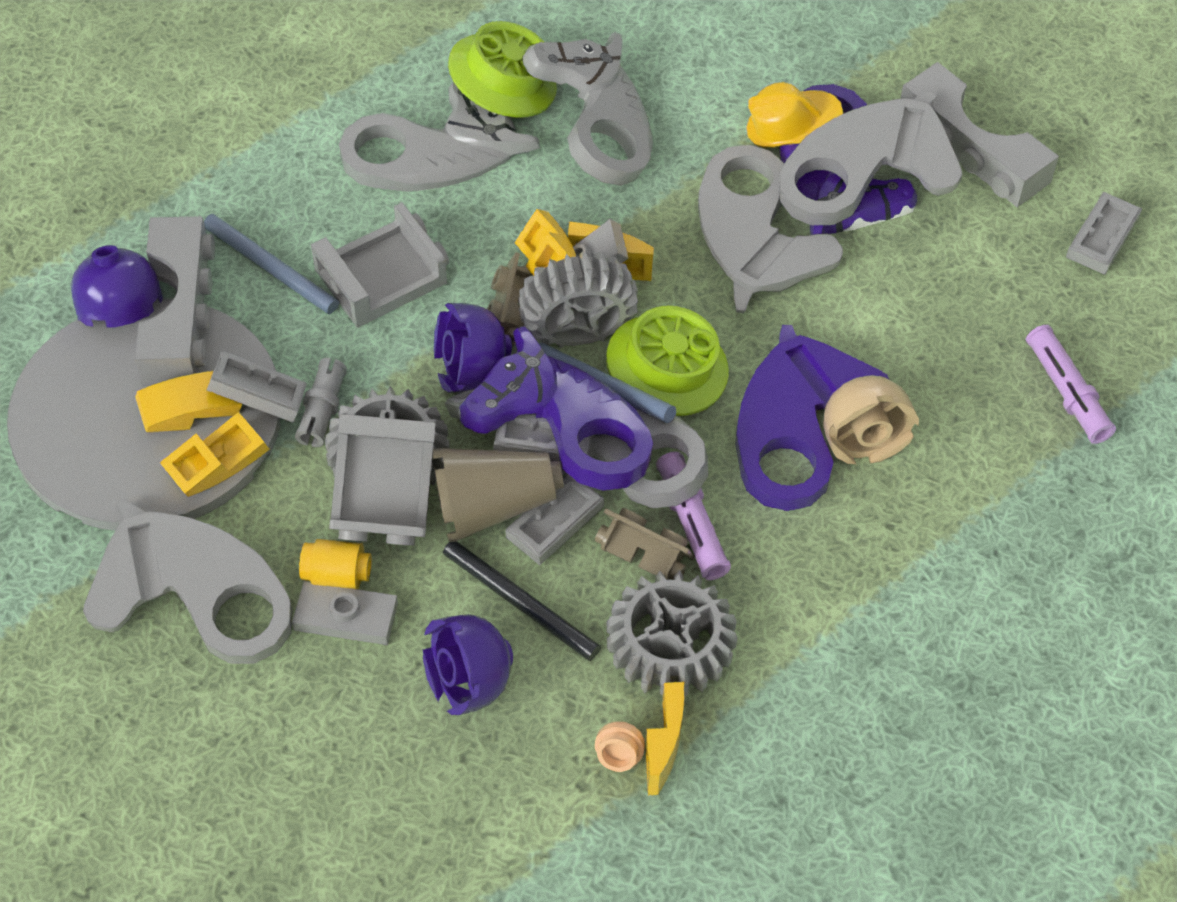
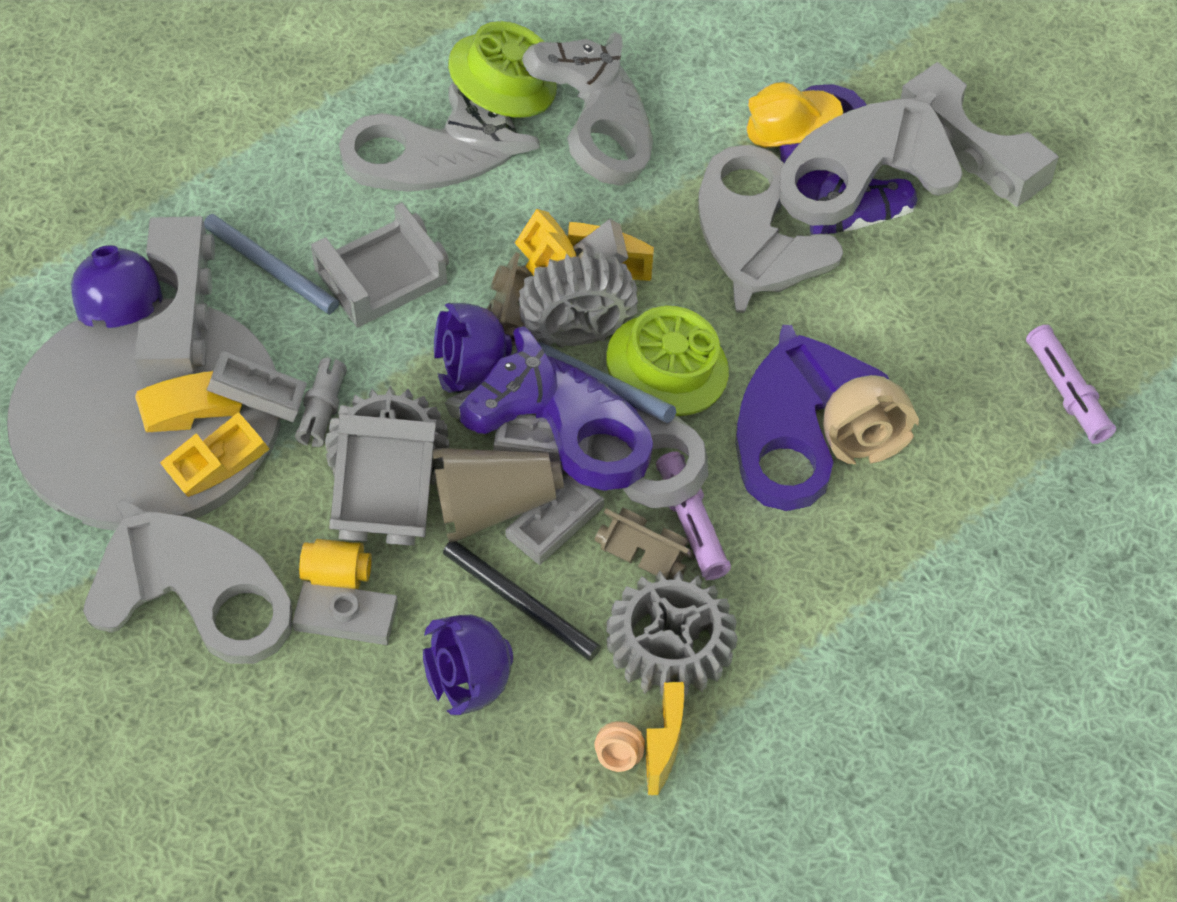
light grey plate [1066,192,1142,275] -> none

